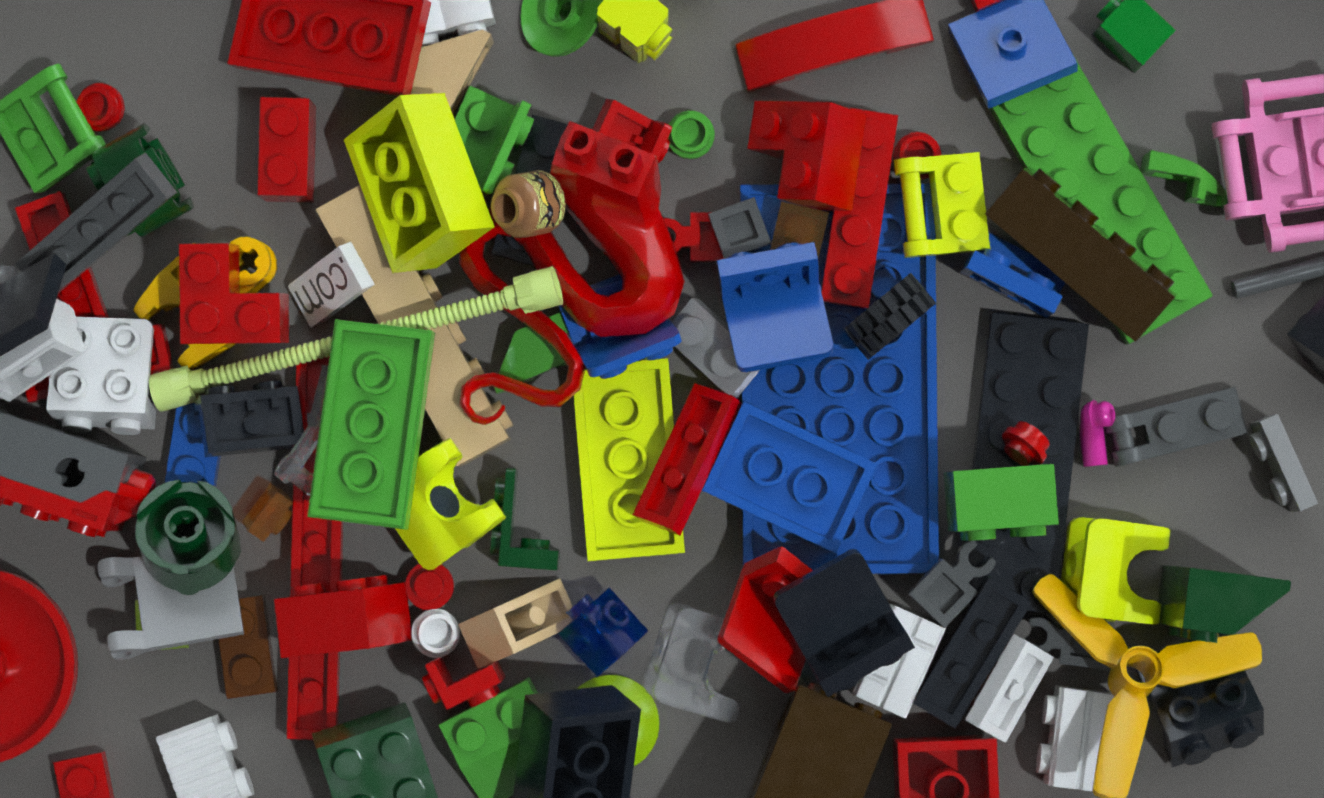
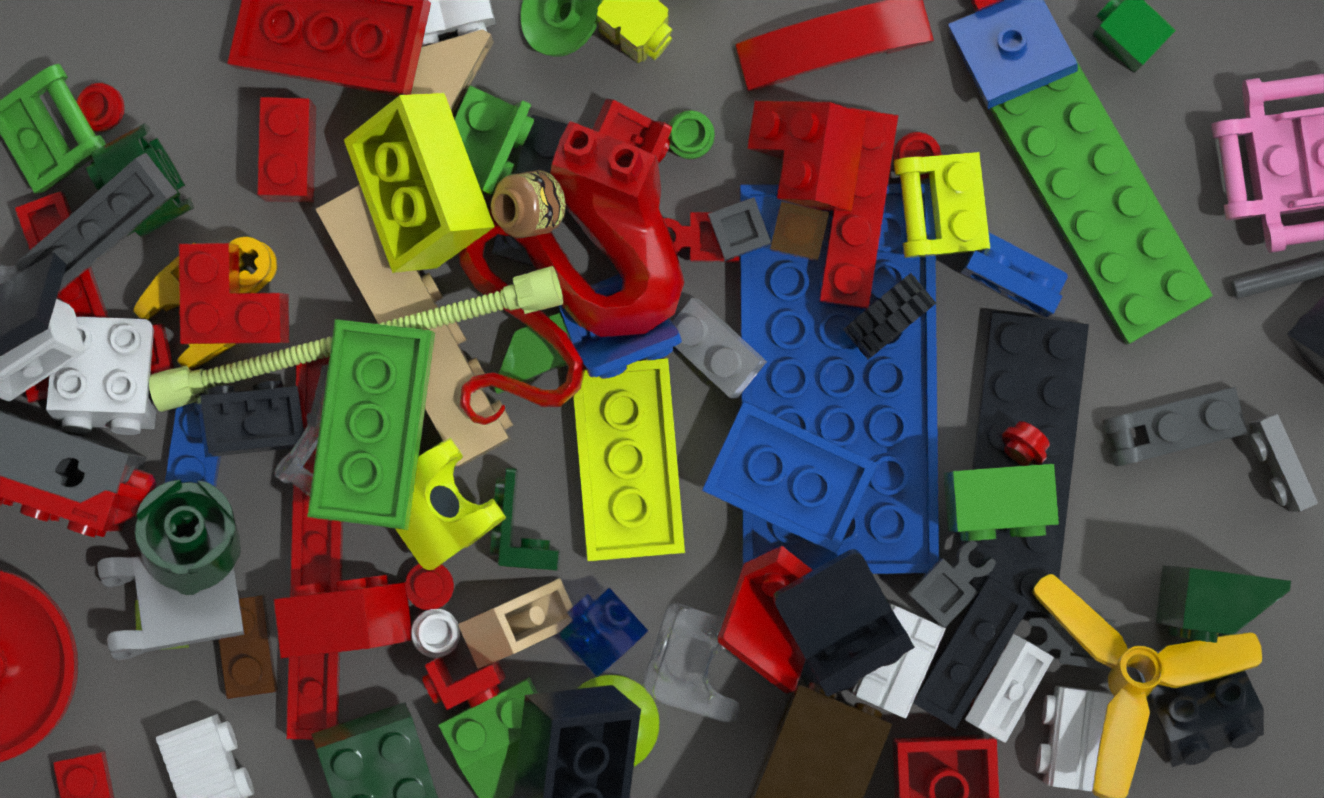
clear orange plate [242,483,293,542] -> none
white tile [288,242,375,328] -> none
red plate [632,383,742,536] -> none
blue bracket [717,242,834,372] -> none
dark brown brick [985,167,1177,342] -> none
neon yellow piece [1061,517,1170,624] -> none
dark pink arm [1080,400,1115,467] -> none
bright green slope [1140,150,1227,208] -> none

